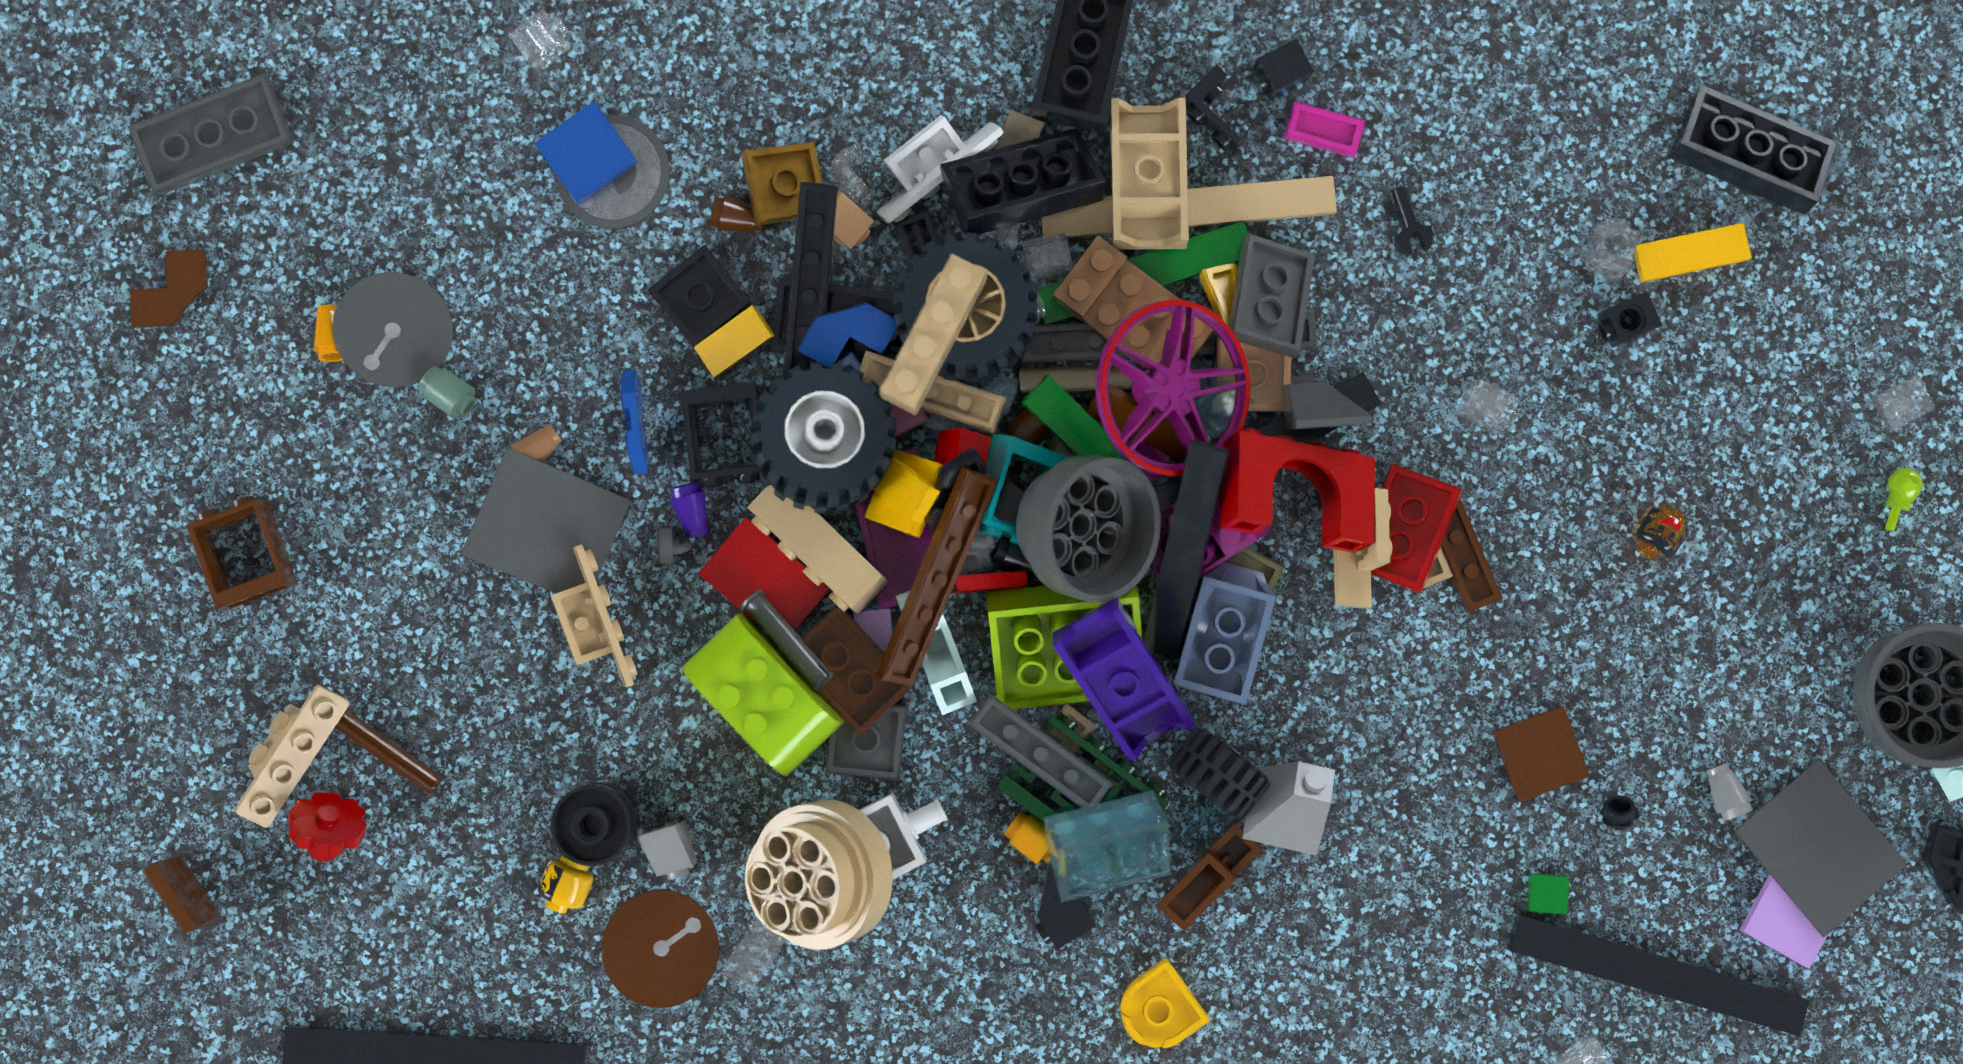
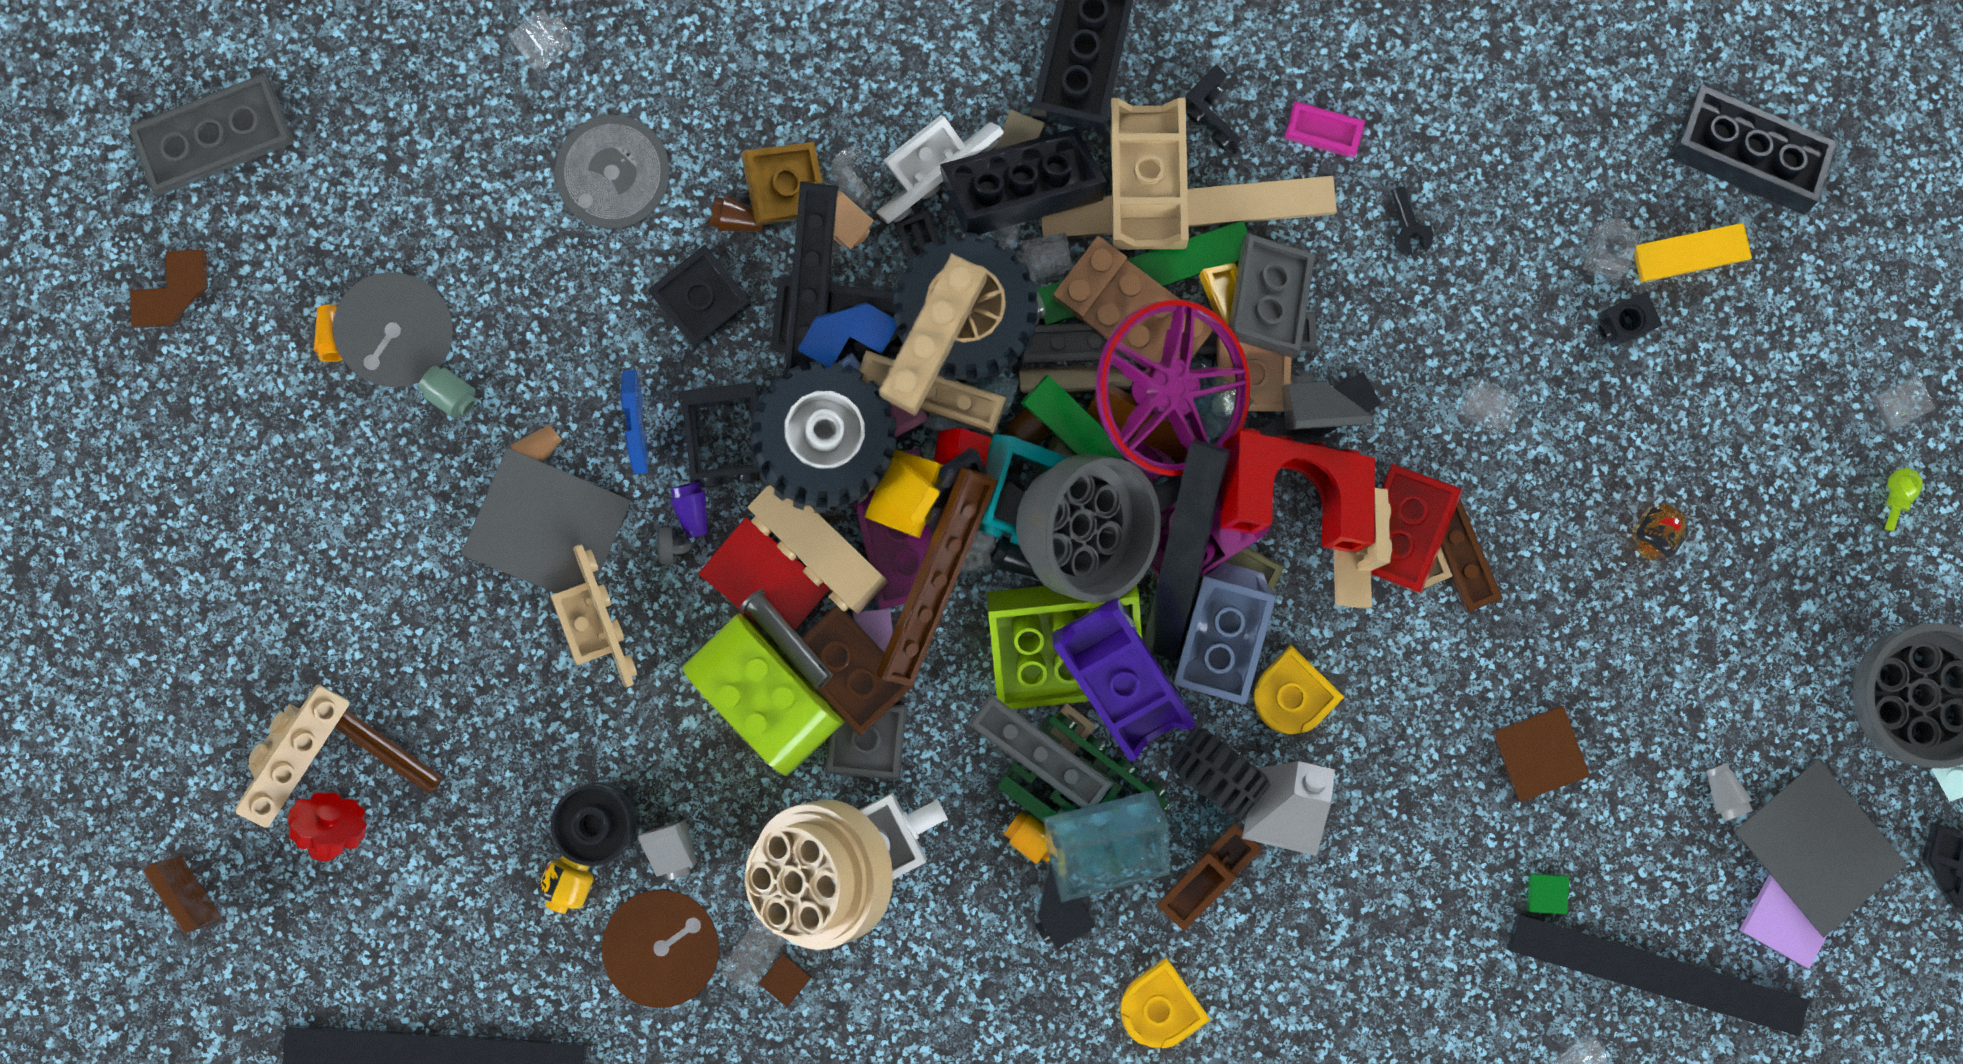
reddish brown window [186,496,298,610] -> none
blue tile [534,101,638,205] -> none
yellow tile [694,305,776,378] -> none
light aqua arch [896,591,977,715] -> none
red tile [951,571,1028,594] -> none
black brick [1252,39,1314,100] -> none
black plate [1601,795,1639,830] -> none
none -> reddish brown tile [758,952,812,1007]
none -> yellow tile [1253,645,1344,735]

